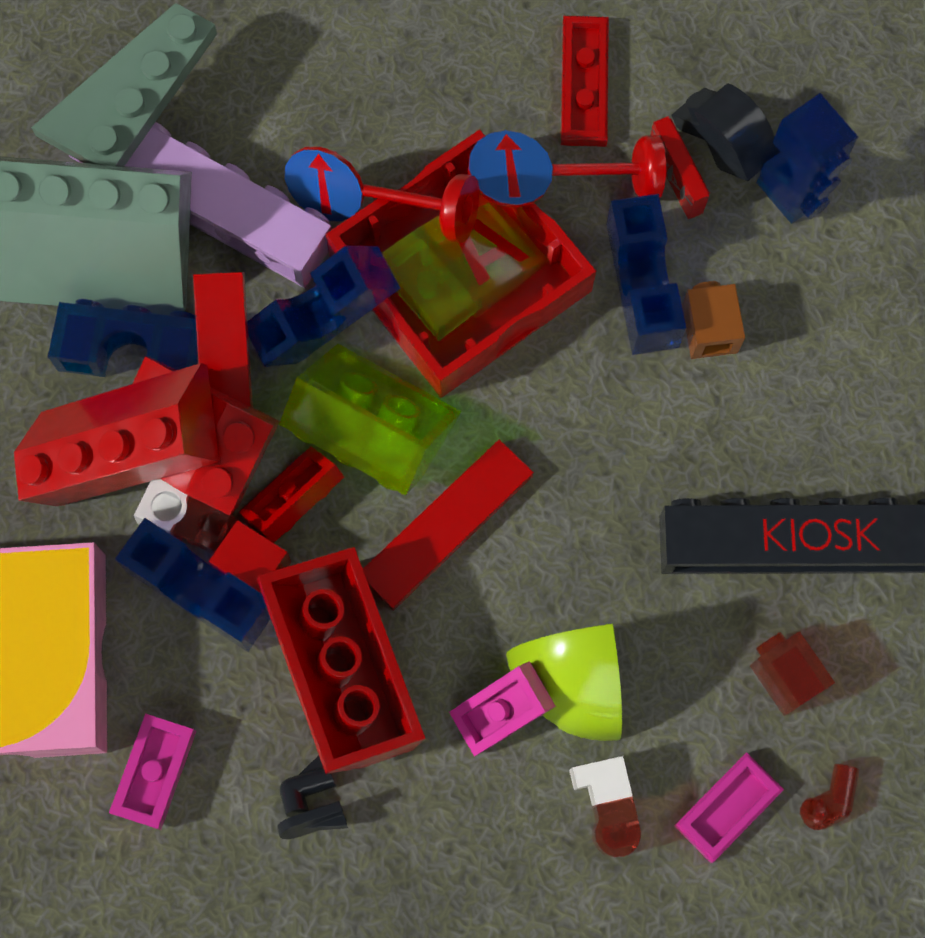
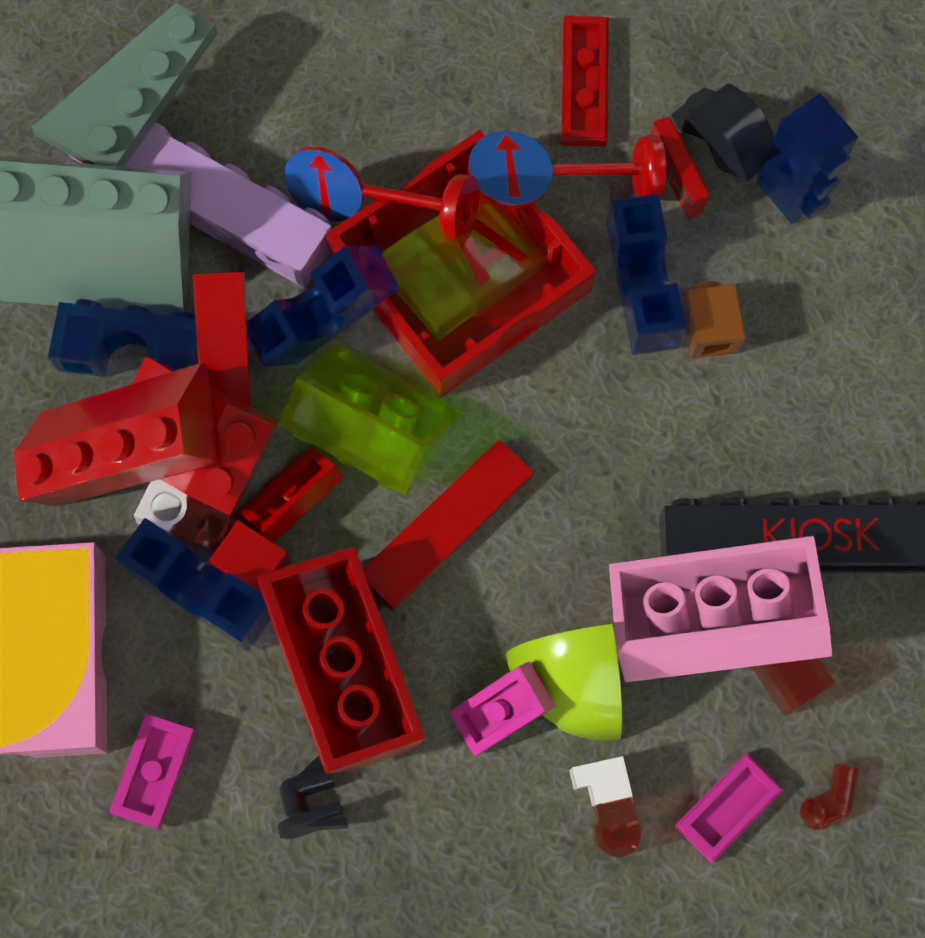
none -> bright pink brick [609,536,832,682]

